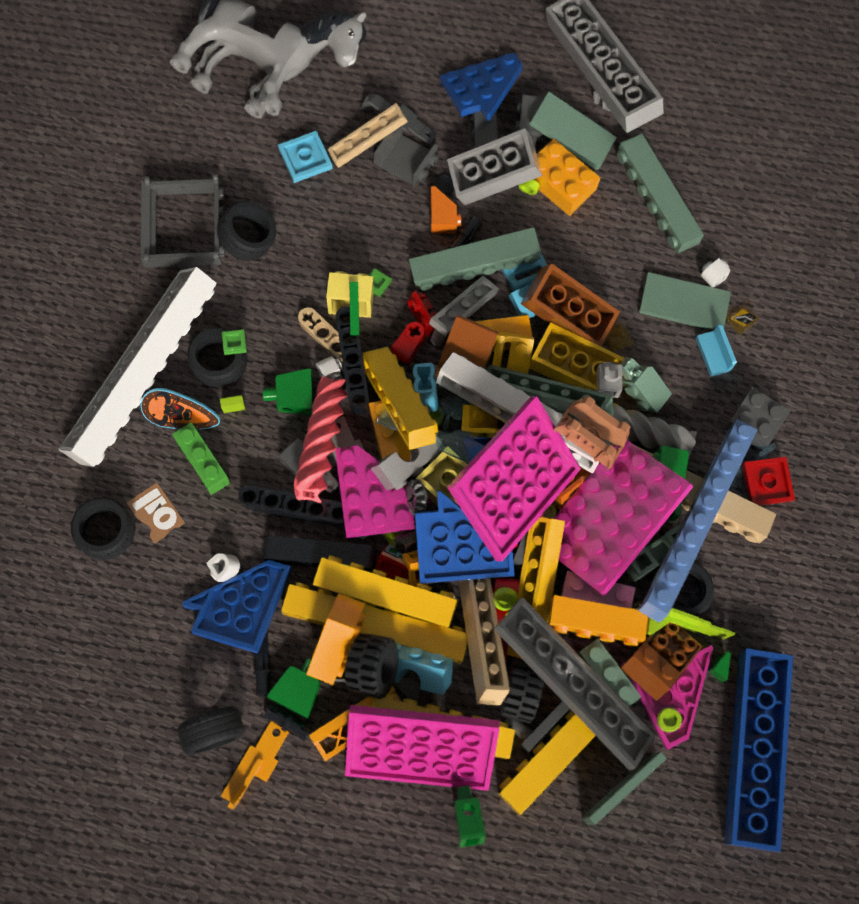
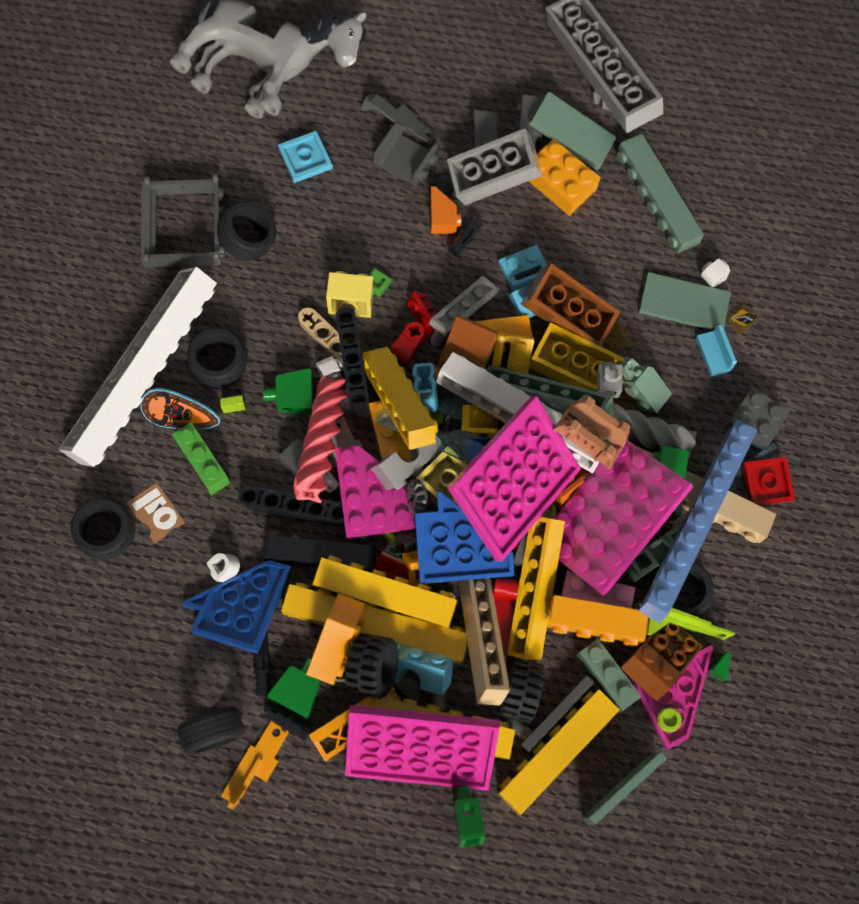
bright green tile [222,329,247,355] -> none
tan tile [328,103,408,168] -> none
green sticker [349,282,359,335] -> none
sand green brick [409,227,541,291] -> none
blue wing [440,53,522,121] -> none
lime tile [493,587,517,611] -> none
dark grey plate [494,597,655,771] -> none
lime tile [518,179,540,195] -> none
blue brick [724,648,793,852] -> none

